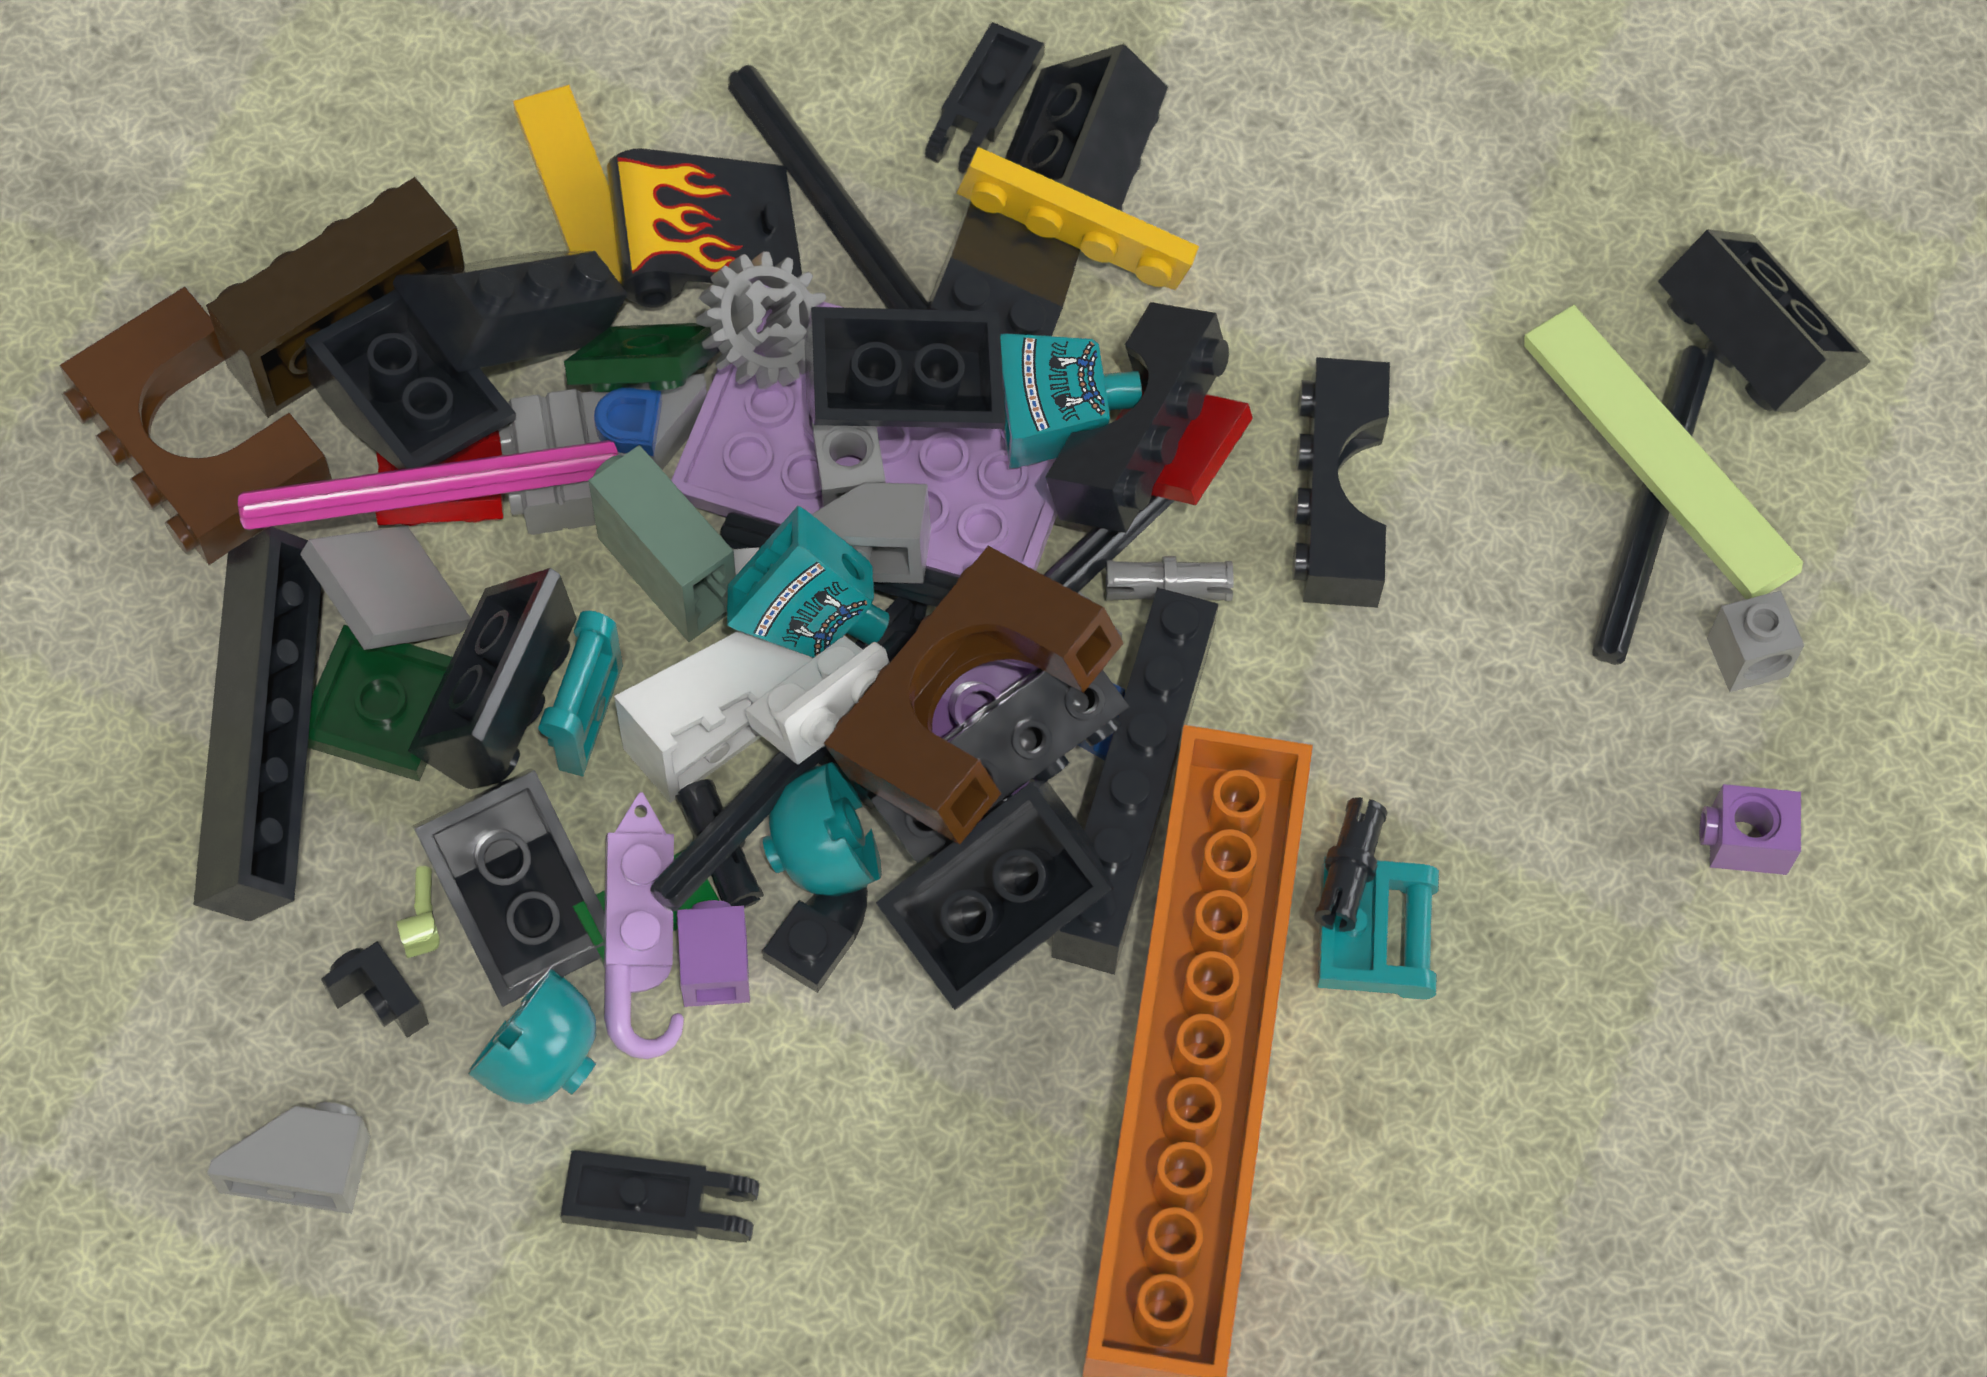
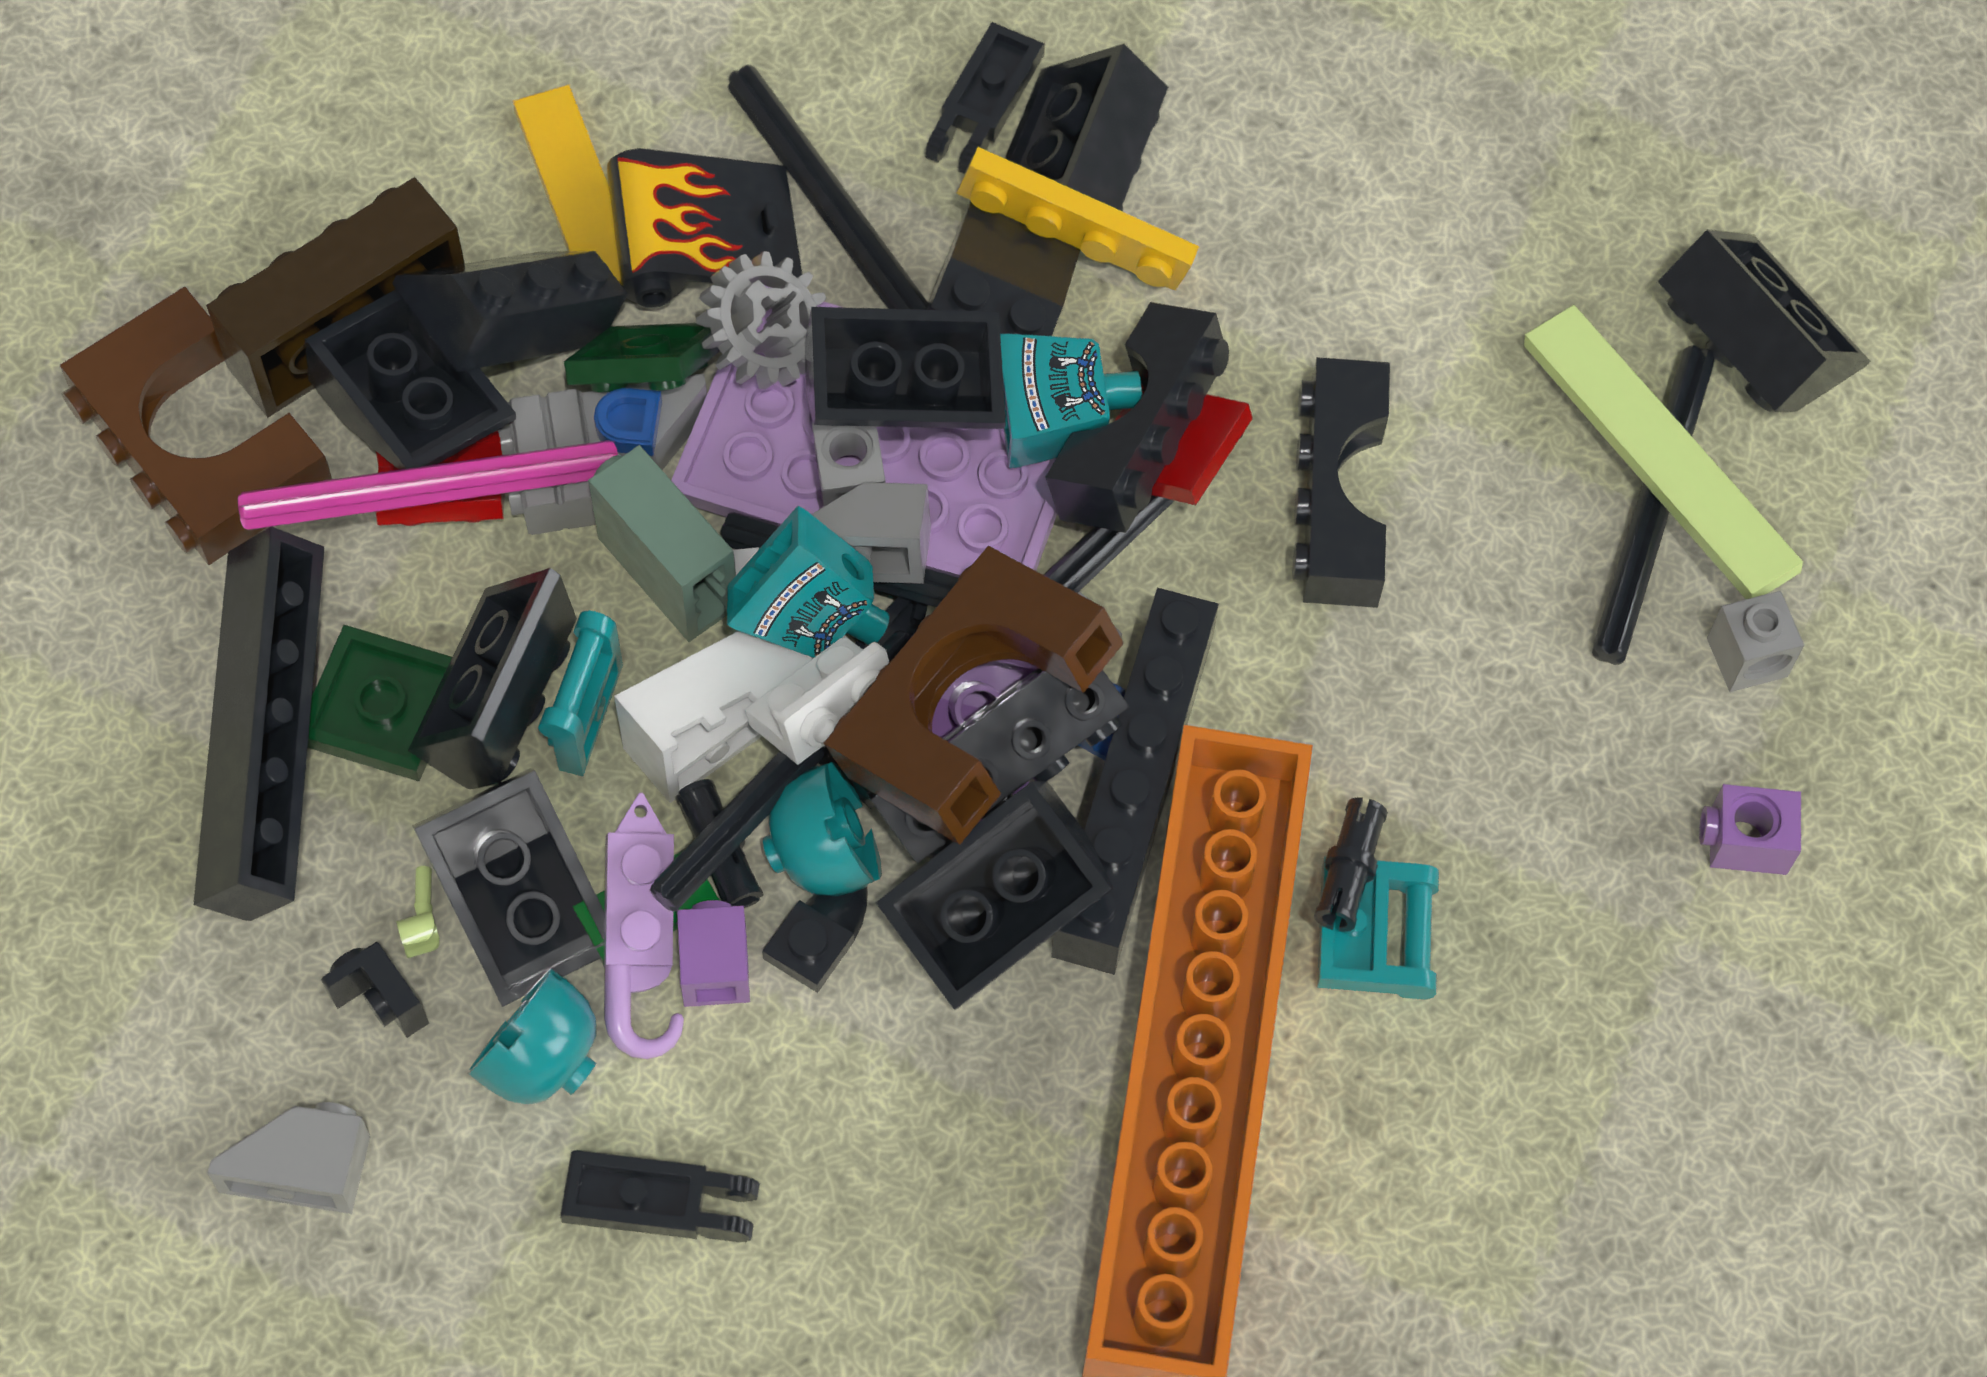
light grey tile [300,526,471,650] -> none
light grey pin [1106,556,1234,601] -> none

